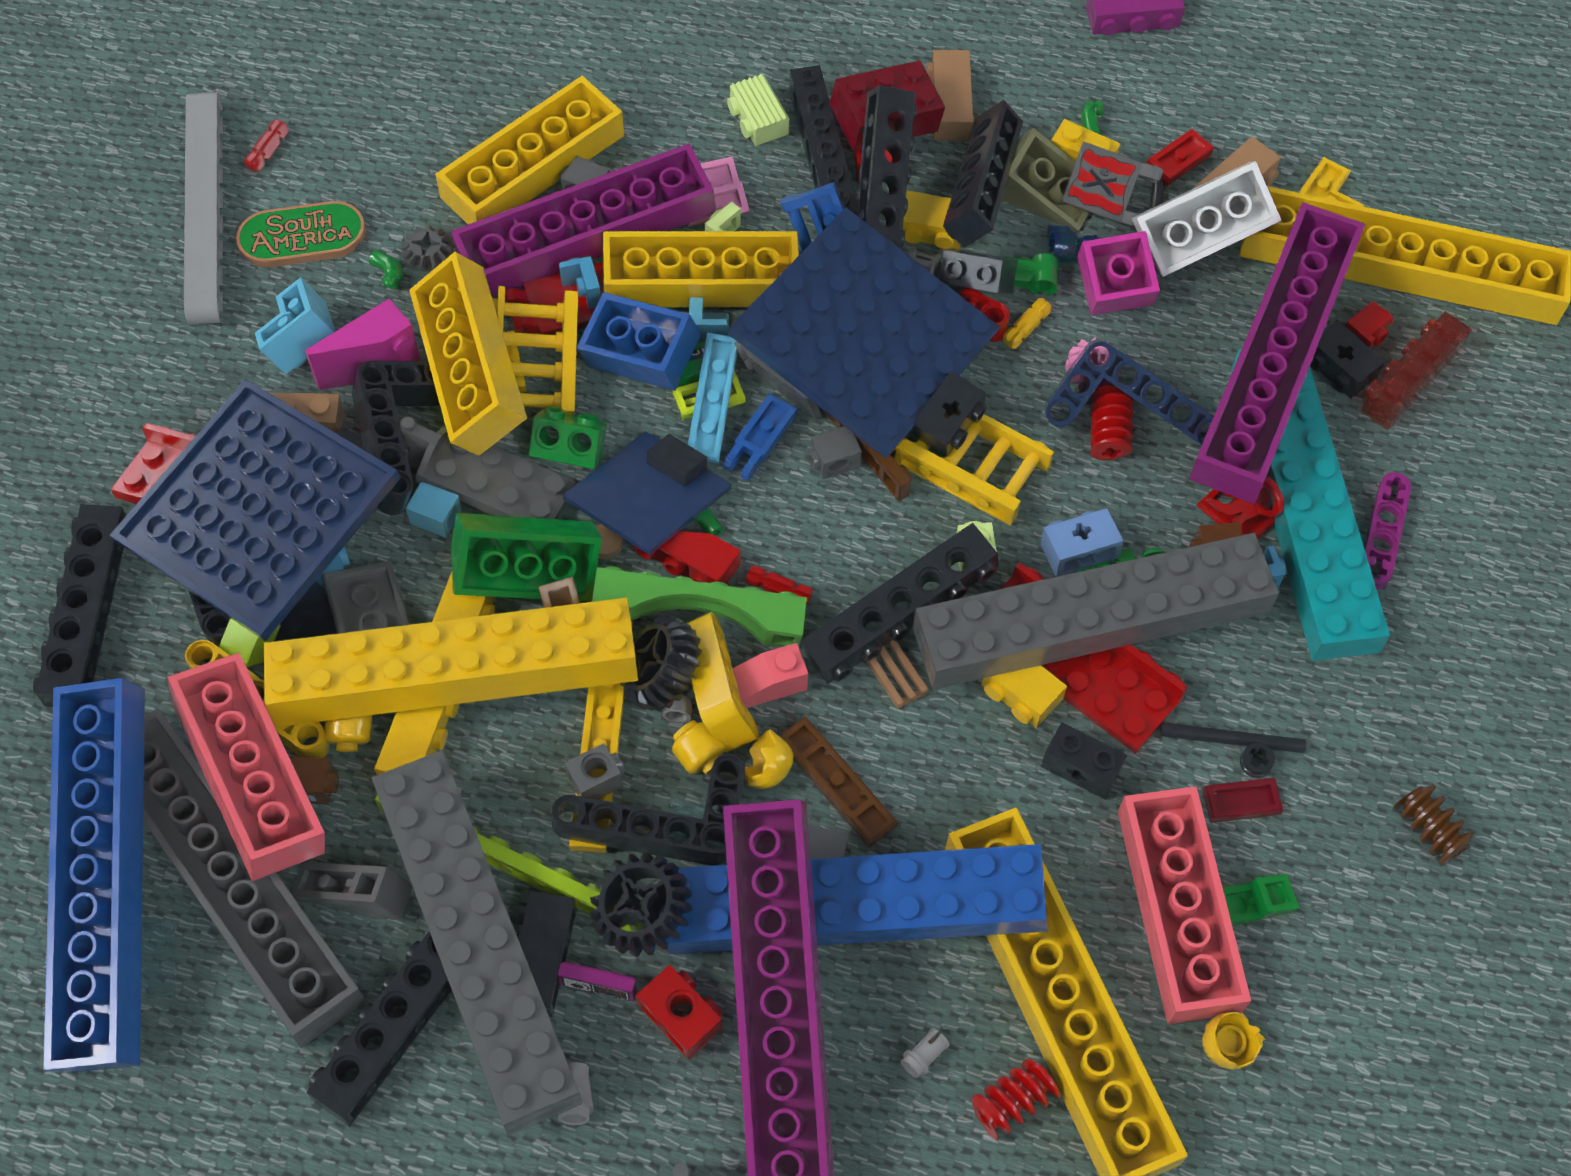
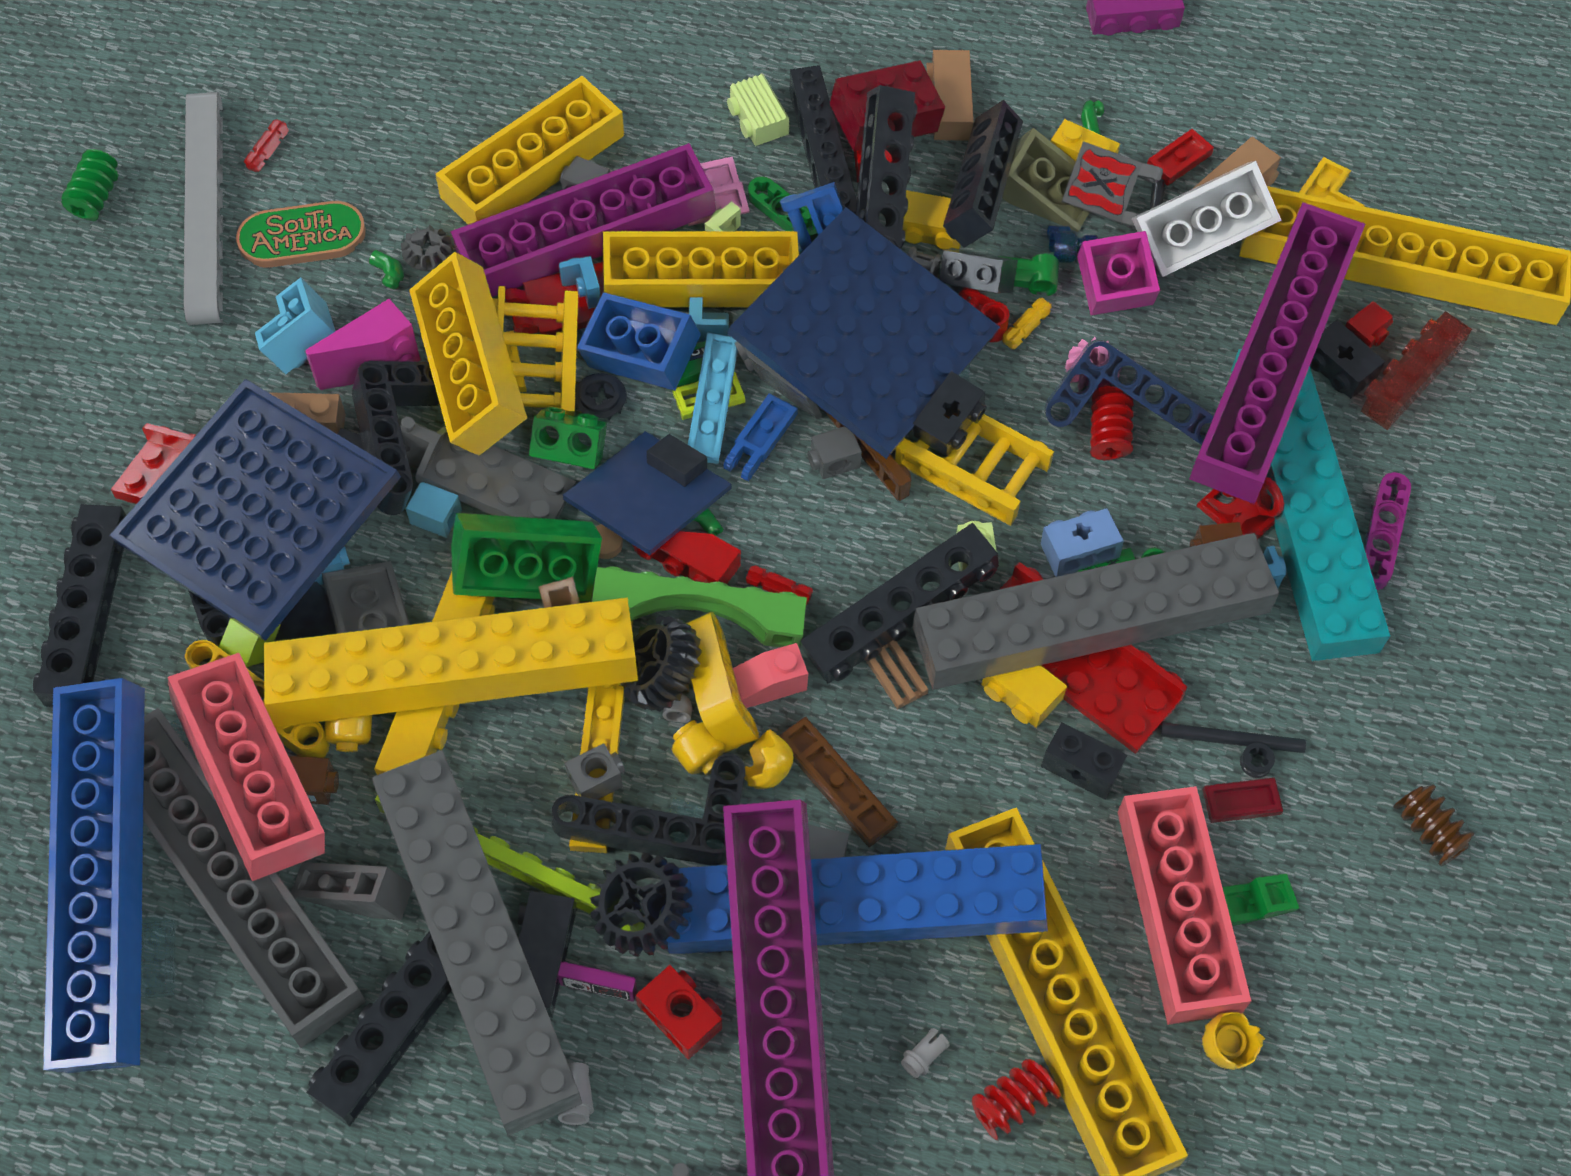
none -> green piece [61,149,119,221]
none -> black gear [575,373,627,421]
none -> green beam [748,177,818,242]

